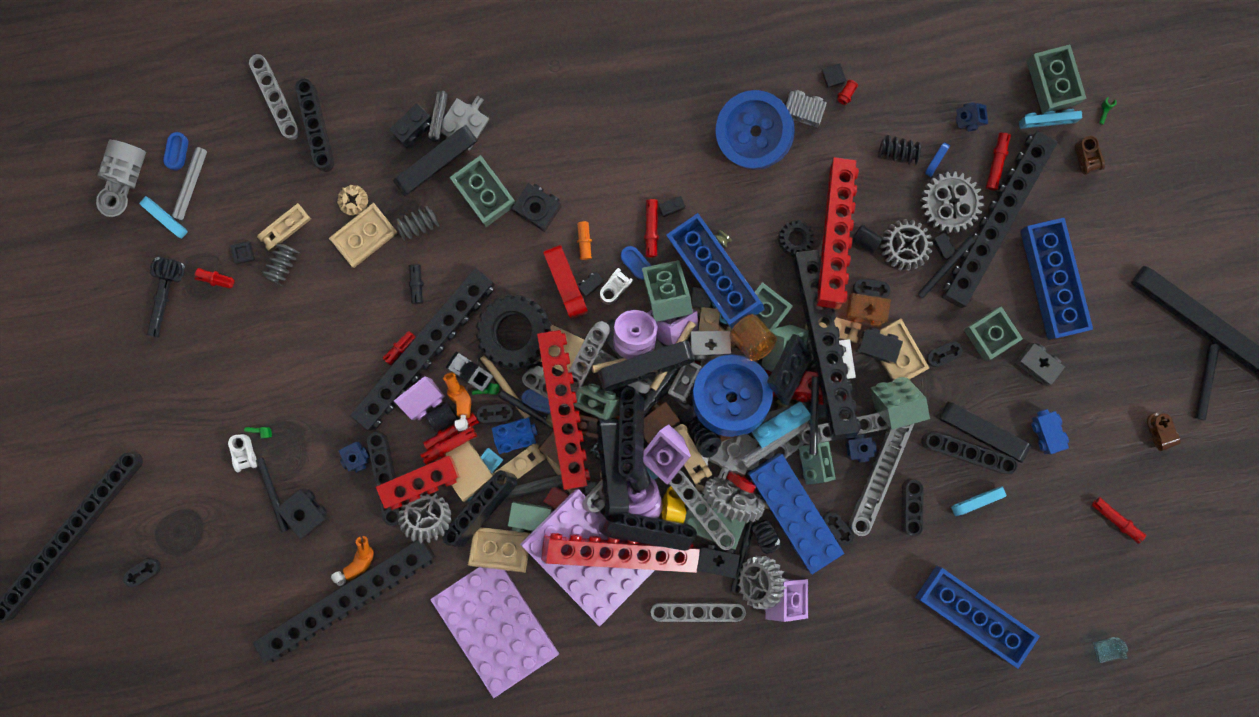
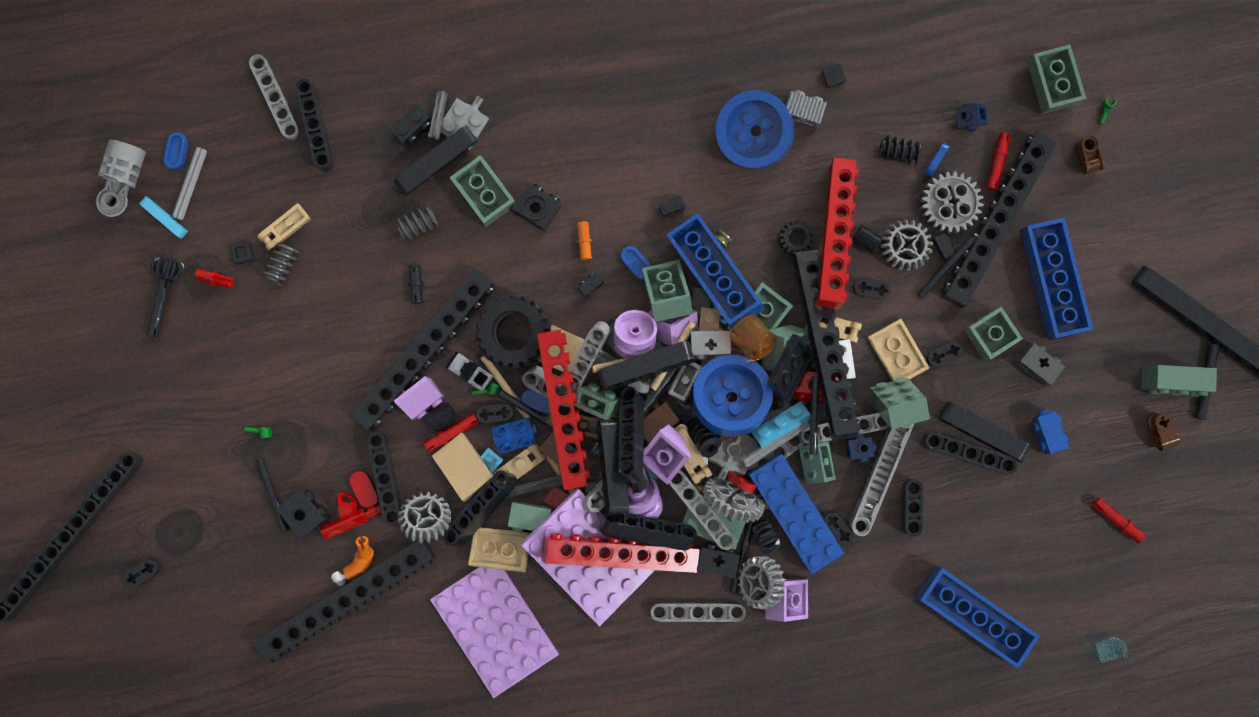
white piece [228,434,257,473] -> none
tan tile [329,203,398,268] -> none
tan gear [337,185,368,215] -> none
dark blue brick [338,442,370,473] -> none
red brick [376,456,460,510] -> none
red axle [382,331,416,366] -> none
red pin [420,426,477,465] -> none
orange arm [443,372,471,431] -> none
red beam [543,245,588,320] -> none
white piece [600,268,633,305] -> none
red pin [644,199,659,258] -> none
yellow piece [659,486,686,524] -> none
red pin [837,79,858,105] -> none
clear orange brick [846,293,891,326] -> none
black brick [856,327,903,365] -> none
medium azure beam [951,486,1007,516] -> none
medium azure plate [1019,109,1082,129] -> none
none -> red piece [319,492,381,539]
none -> red tile [350,471,379,508]
none -> sand green brick [1141,365,1217,397]

